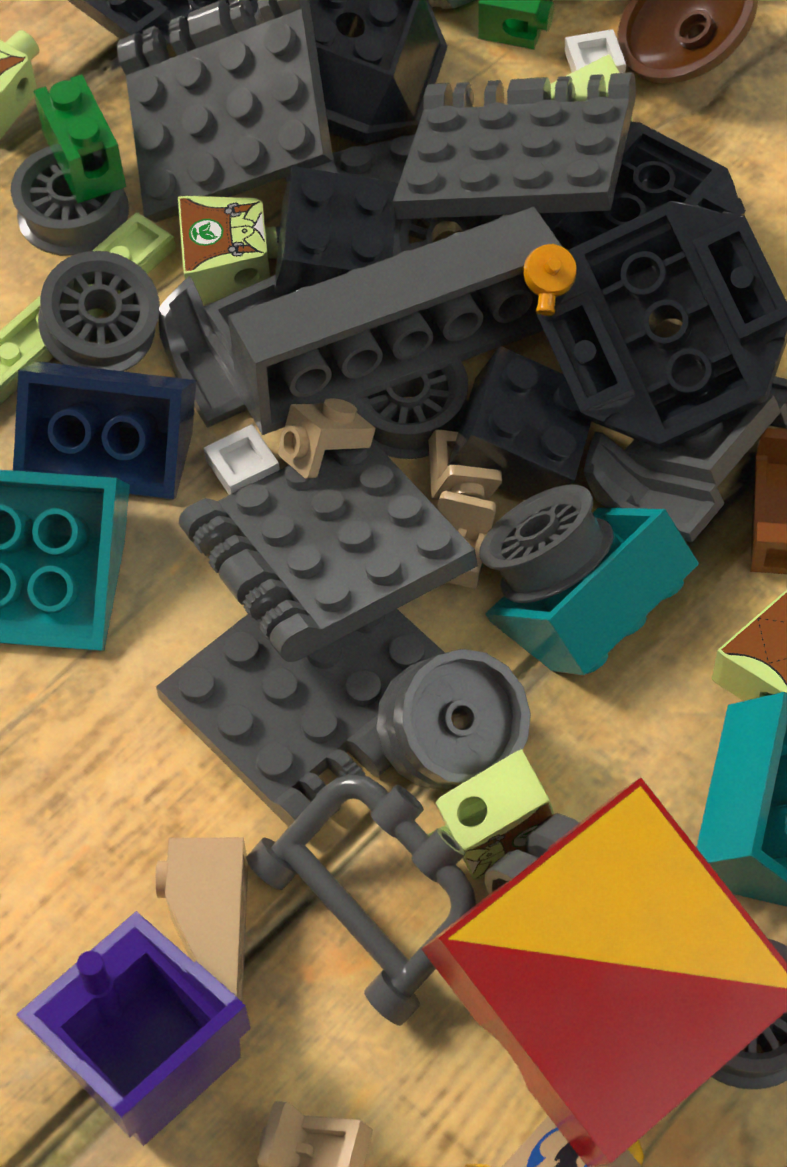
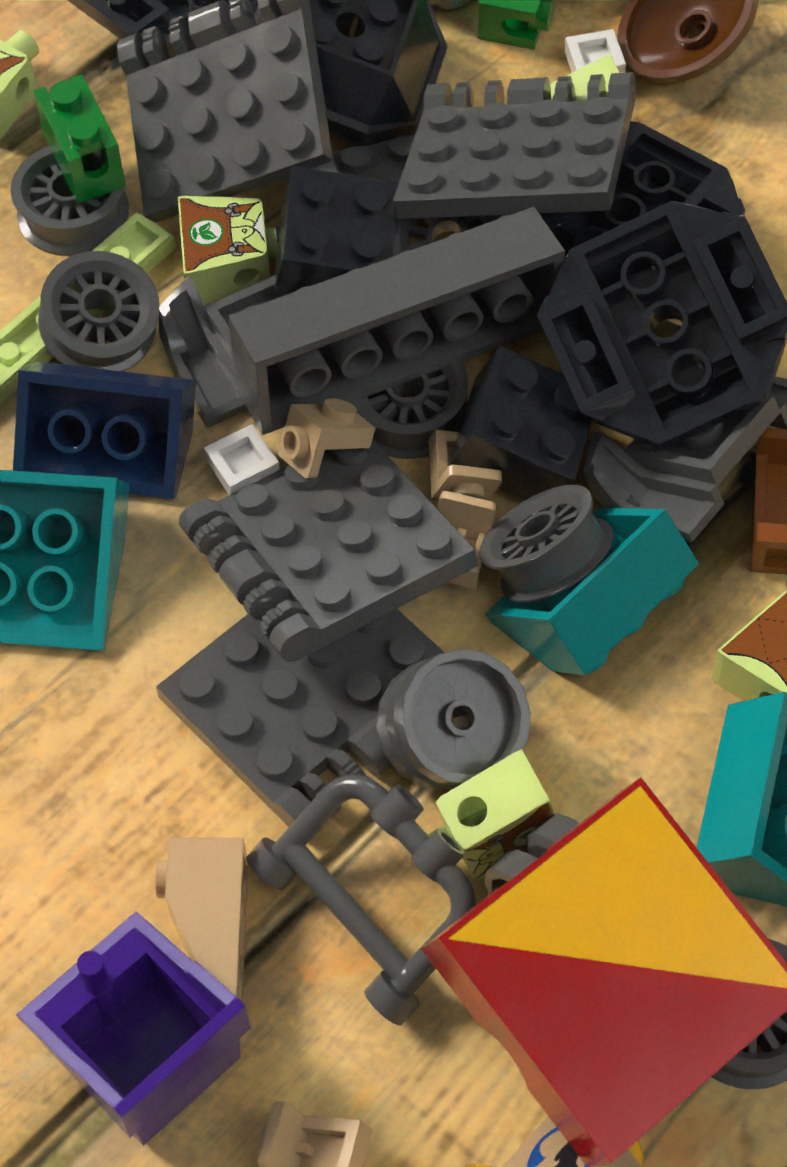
light orange piece [524,244,577,316] -> none

